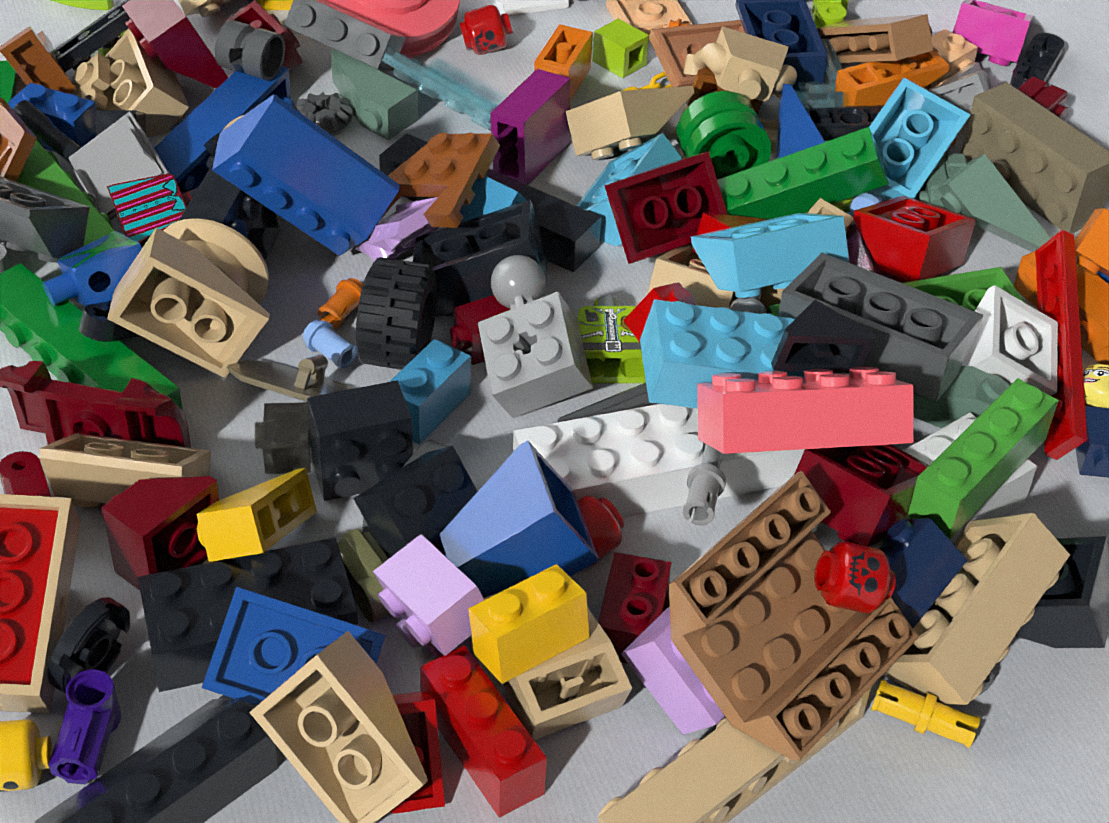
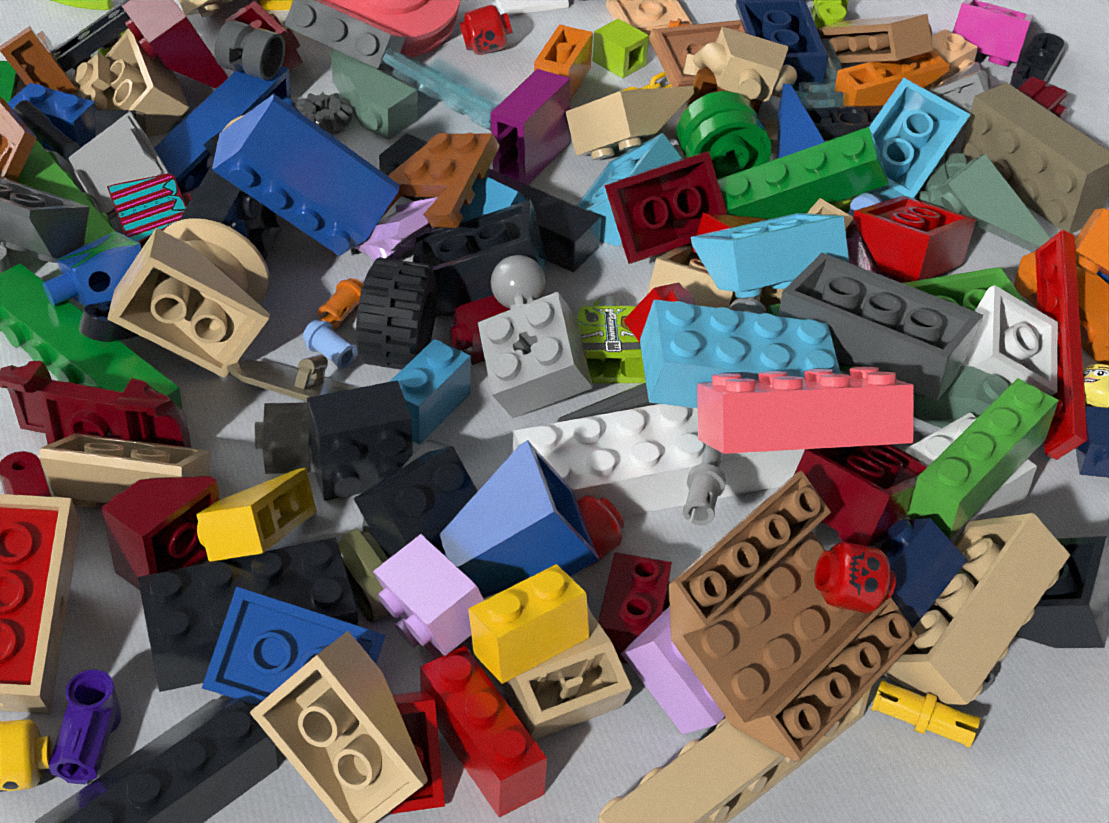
black tile [47,597,130,694] -> none
black slope [771,299,875,373] -> none

